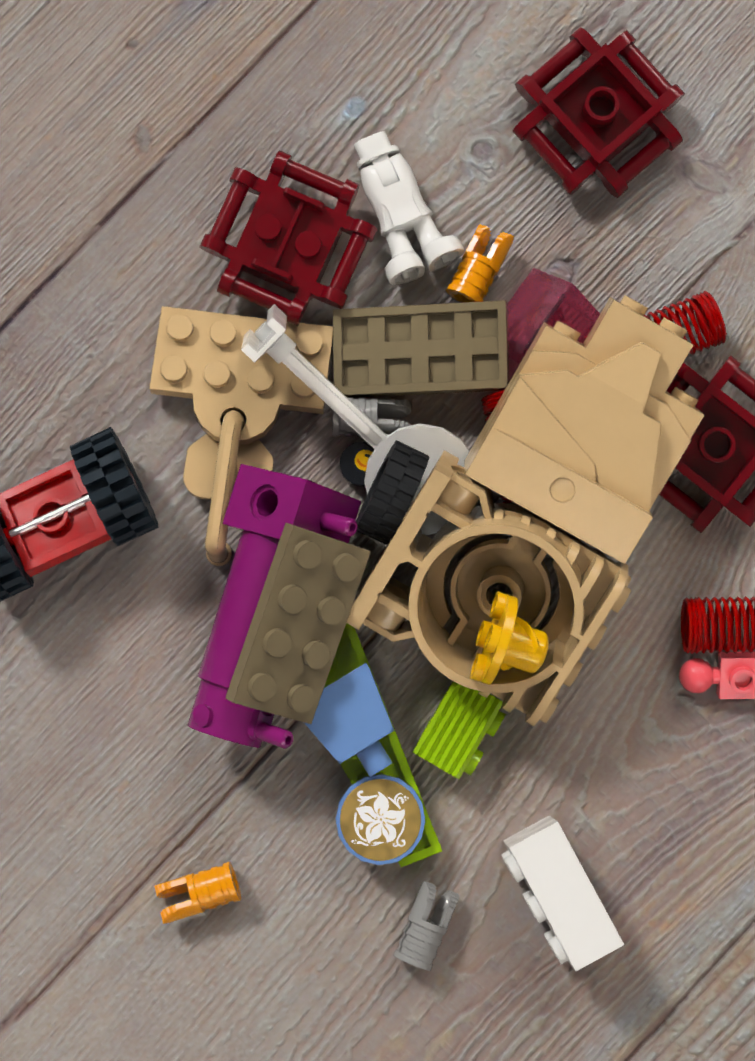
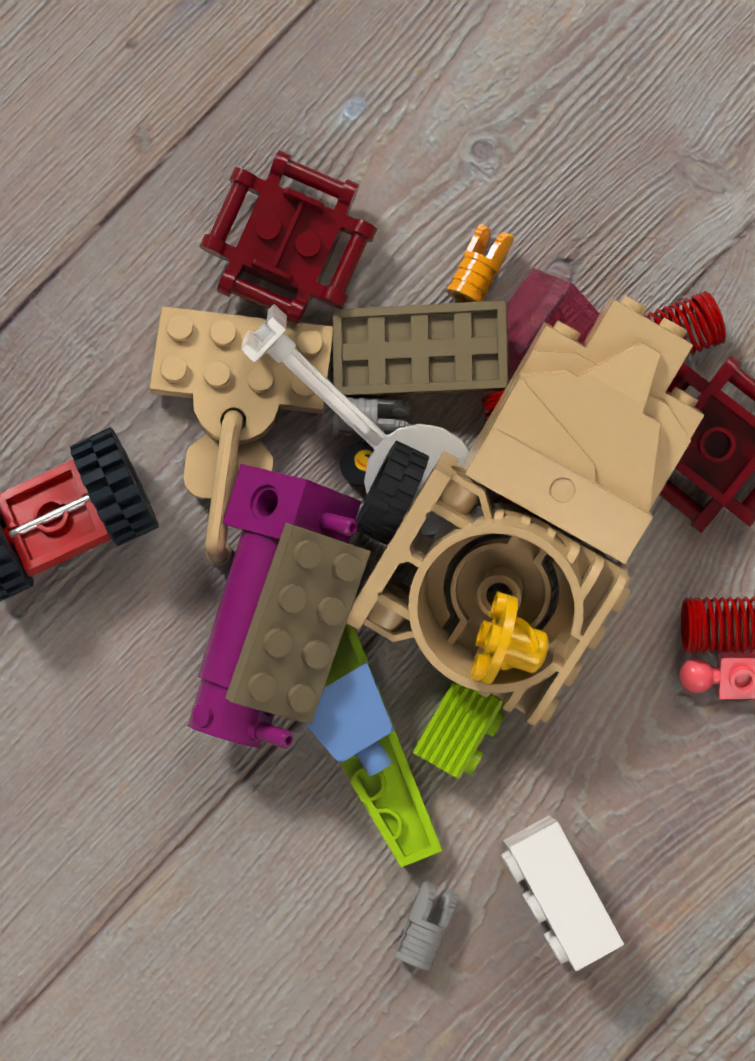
light orange hinge [155,862,241,924] -> none
tile [336,774,425,865] -> none
white piece [354,131,465,285] -> none
dark red brick [512,27,685,198] -> none

